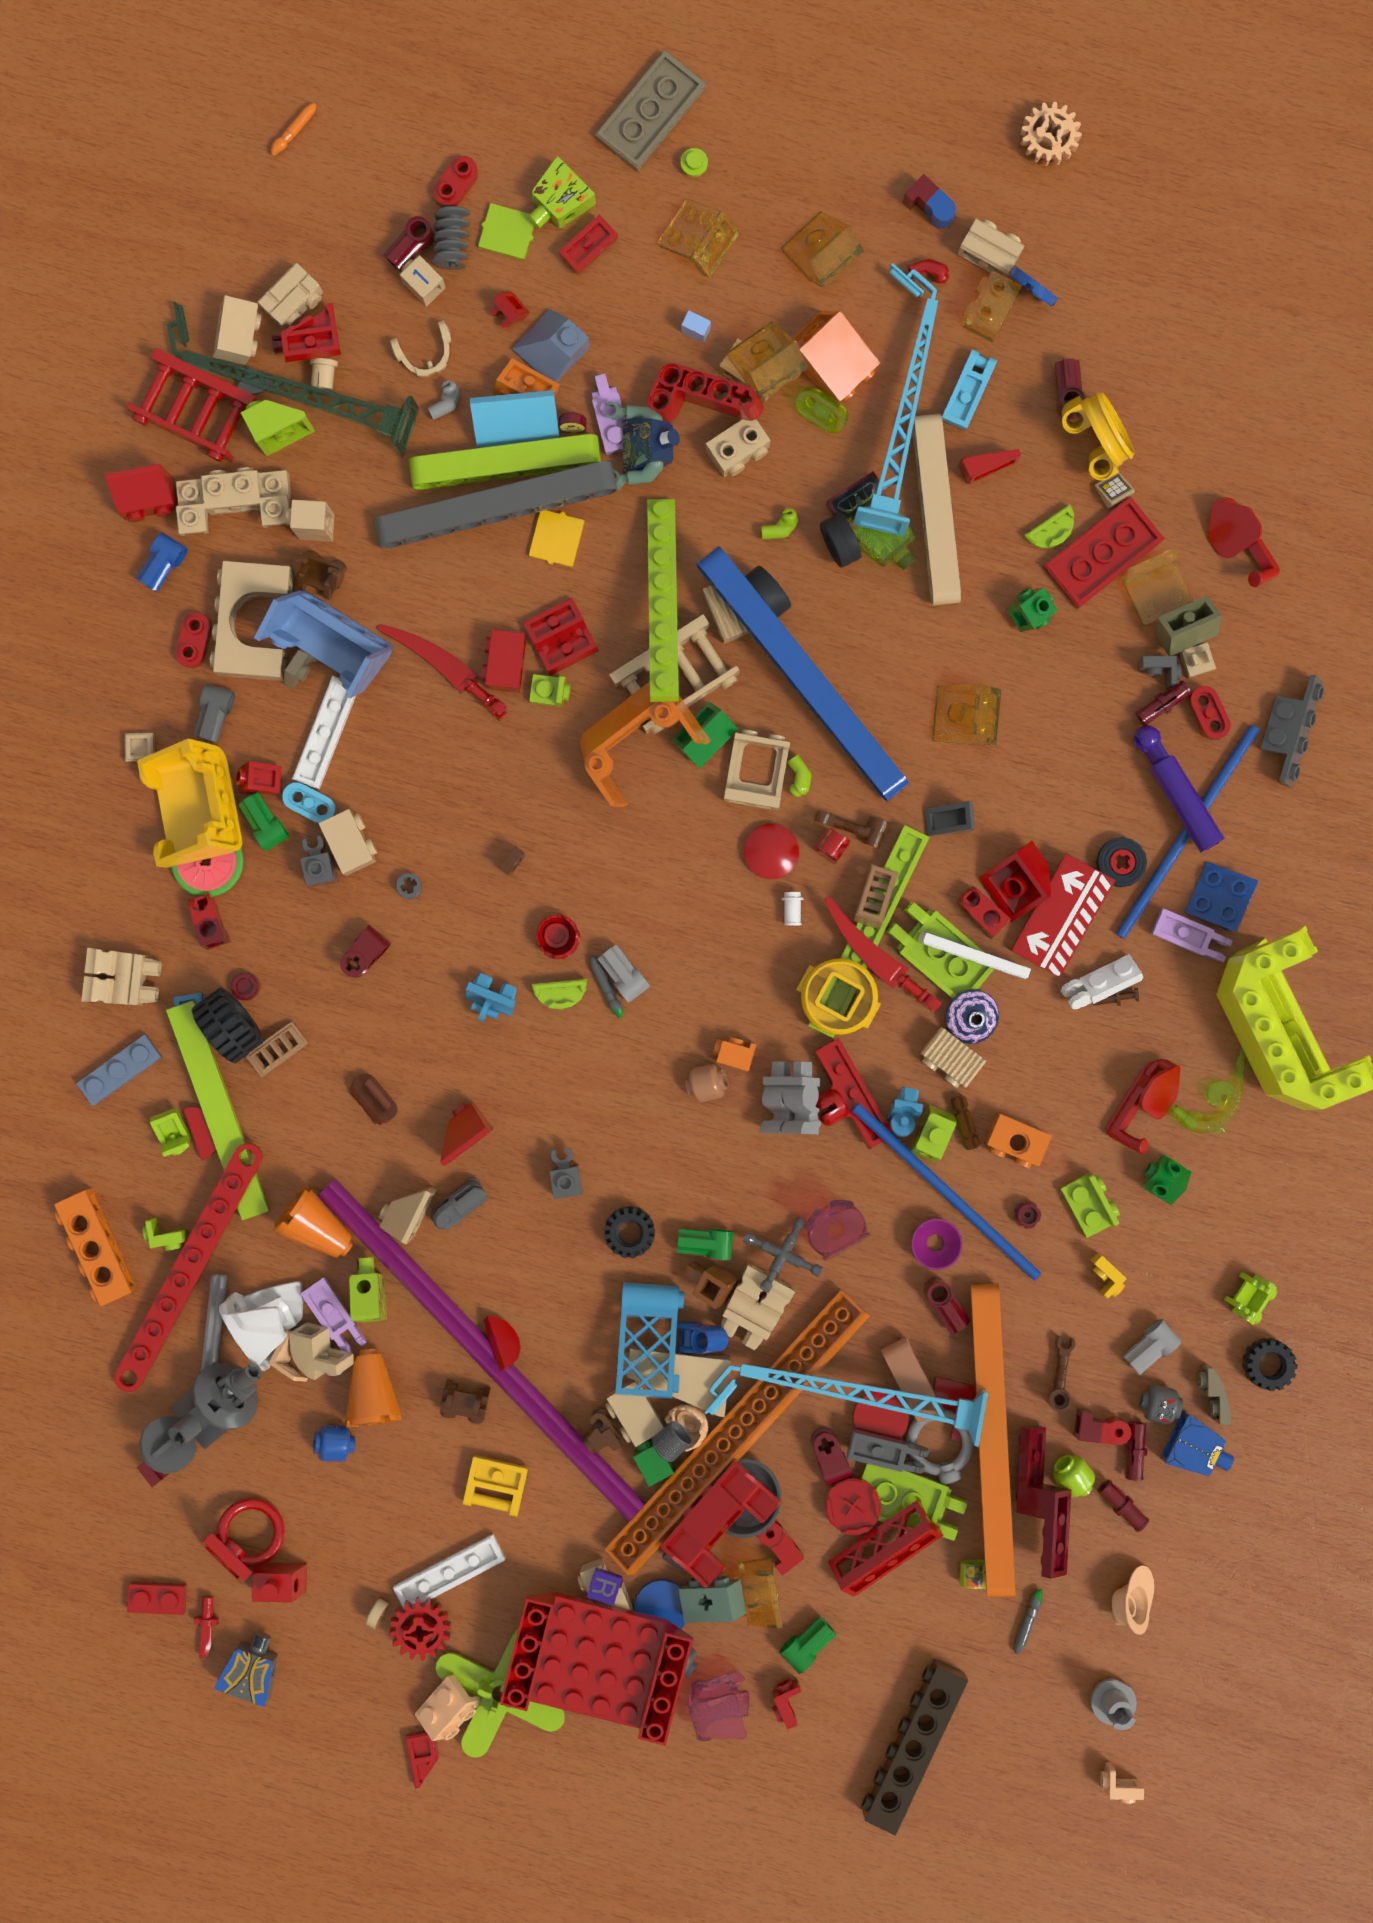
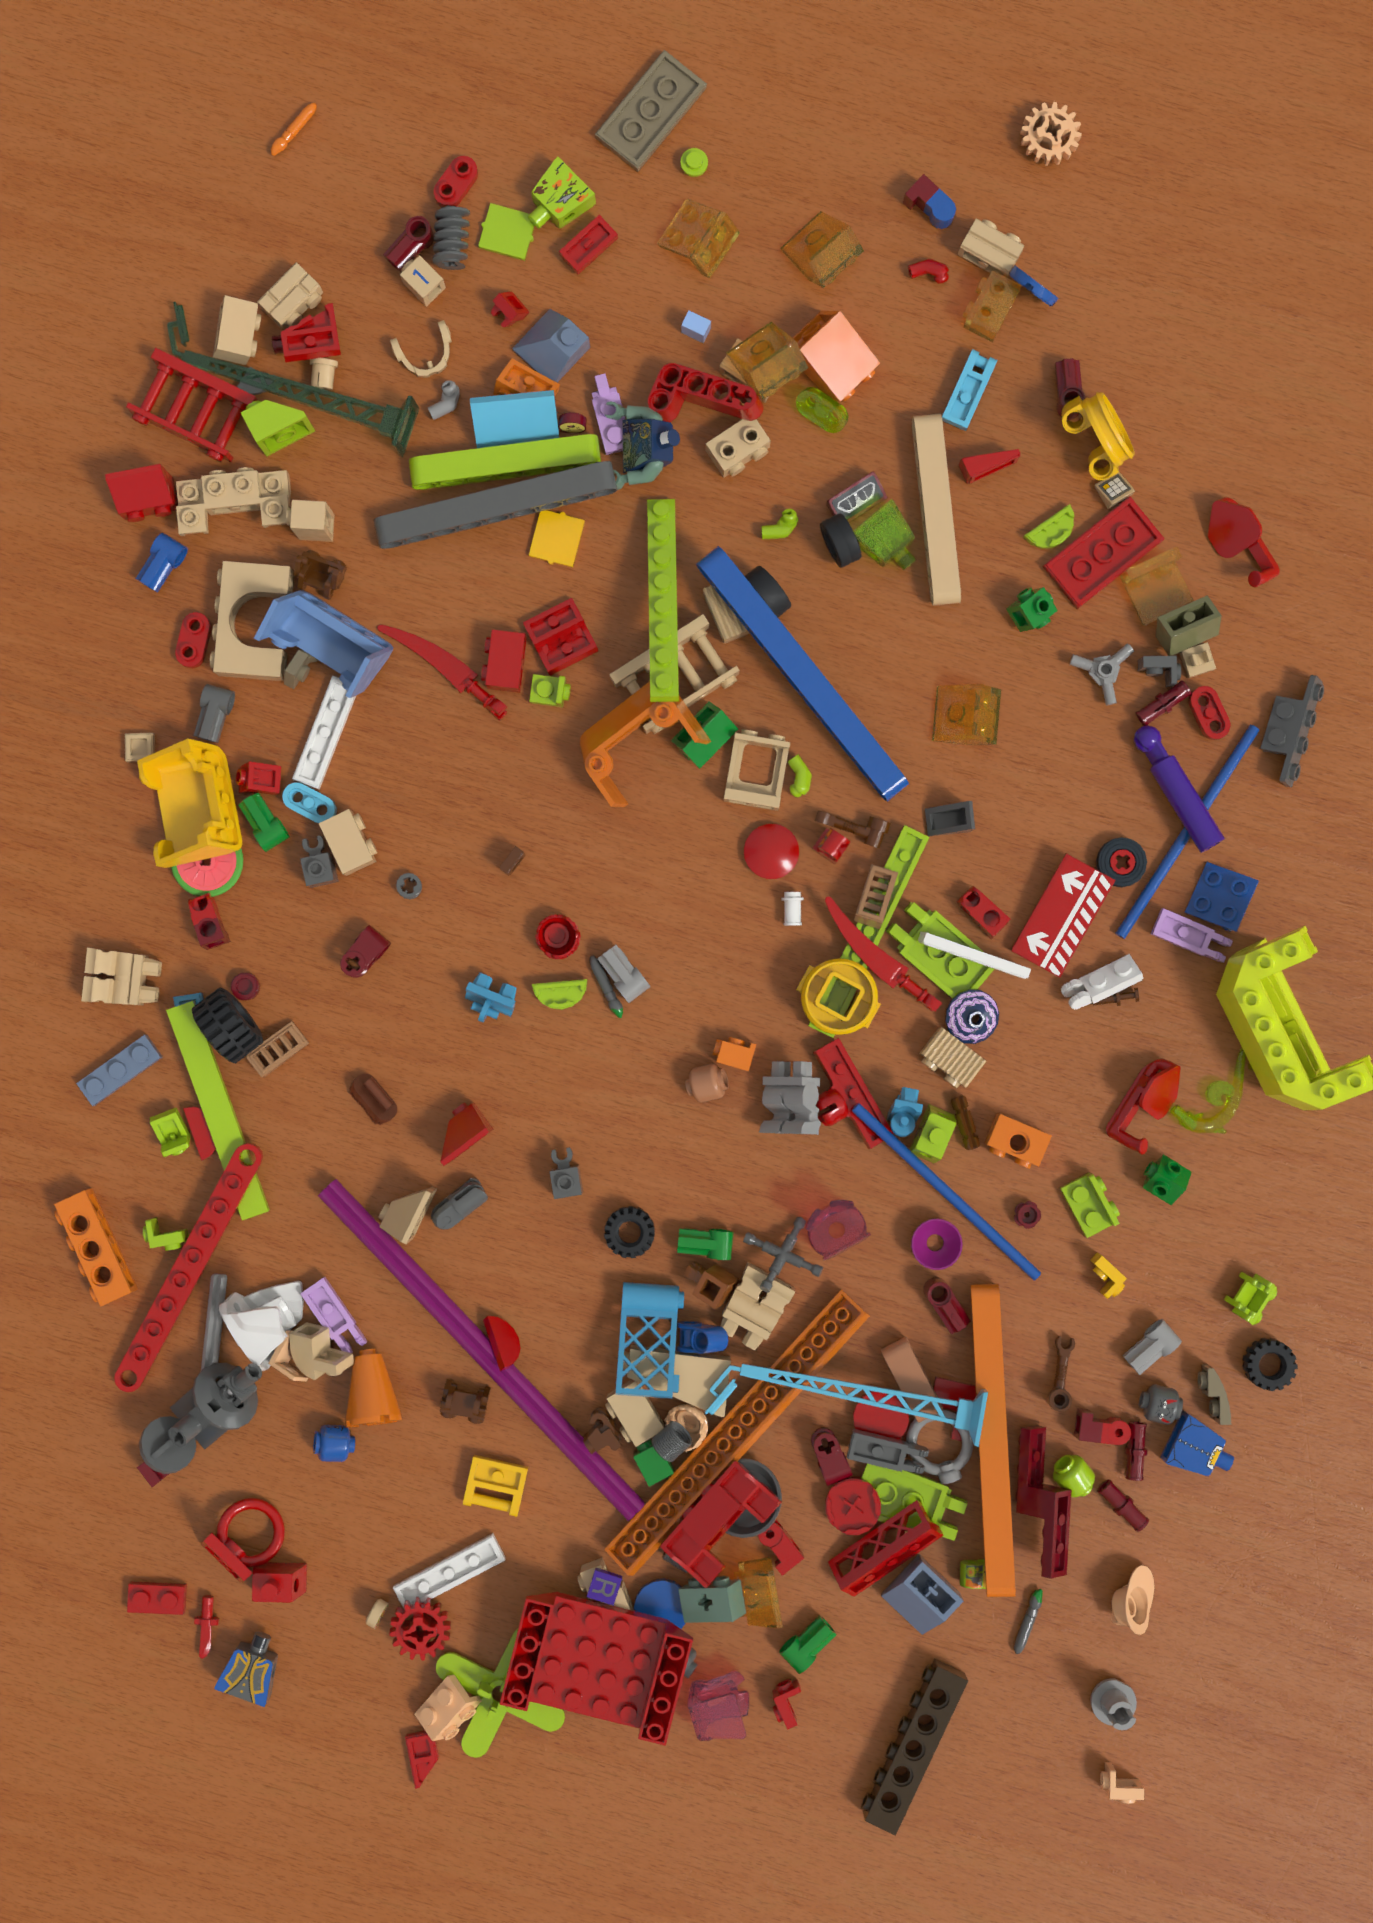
orange cone [272,1185,353,1258] -> none
lime torso [349,1257,387,1323] -> none
medium azure piece [853,263,938,537] -> none
red slope [979,841,1051,923] -> none
none -> sand blue slope [881,1554,964,1635]
none -> light grey piece [1069,644,1134,706]

